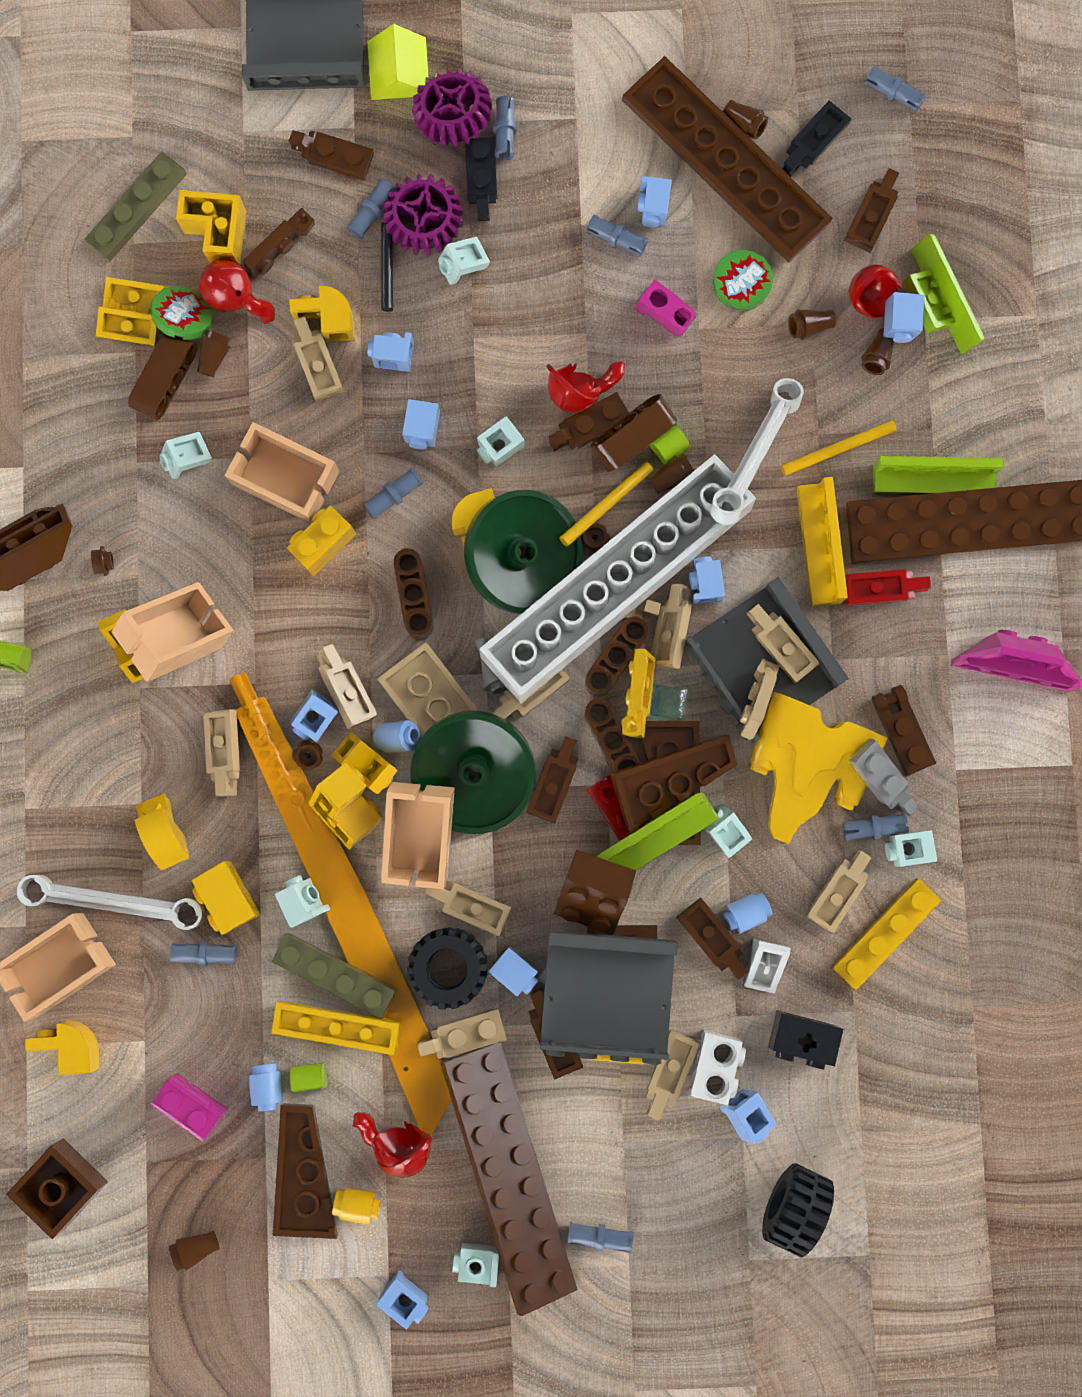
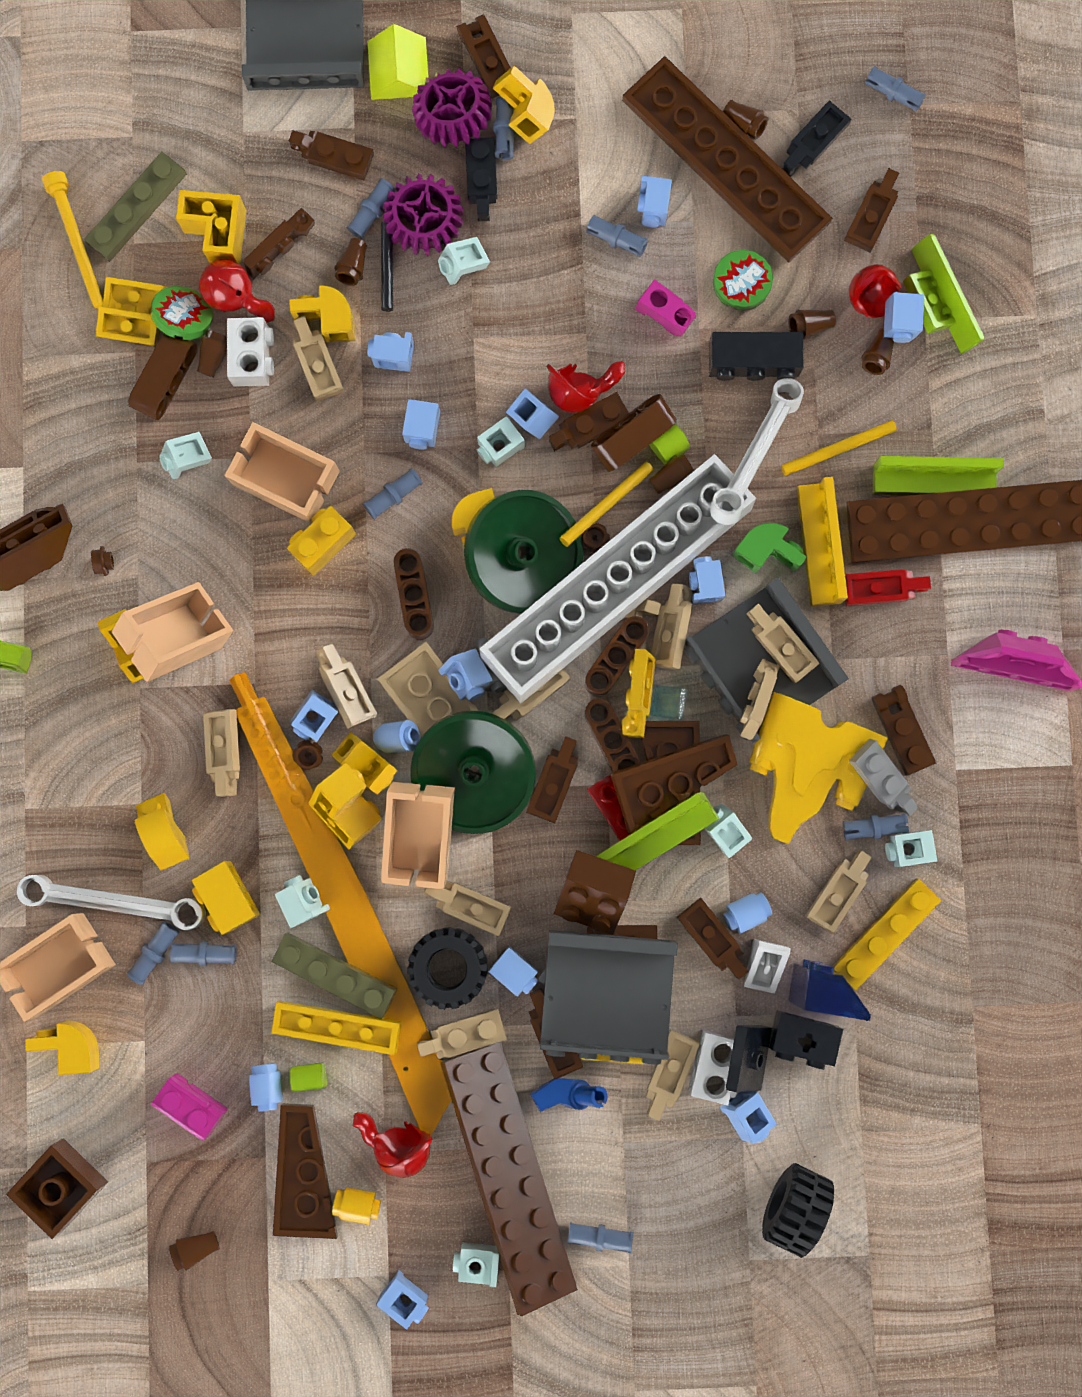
none -> yellow piece [42,171,103,309]
none -> sand blue pin [126,922,180,985]
none -> white brick [227,317,274,387]
none -> reddish brown cone [334,238,367,286]
none -> light blue brick [438,648,493,702]
none -> reddish brown plate [456,14,511,99]
none -> yellow brick [493,66,555,144]
none -> light blue brick [506,388,559,439]
none -> blue arm [530,1078,608,1112]
none -> black brick [709,332,804,381]
none -> black plate [726,1025,772,1093]
none -> bright green brick [732,523,807,573]
none -> clear blue slope [788,959,871,1021]

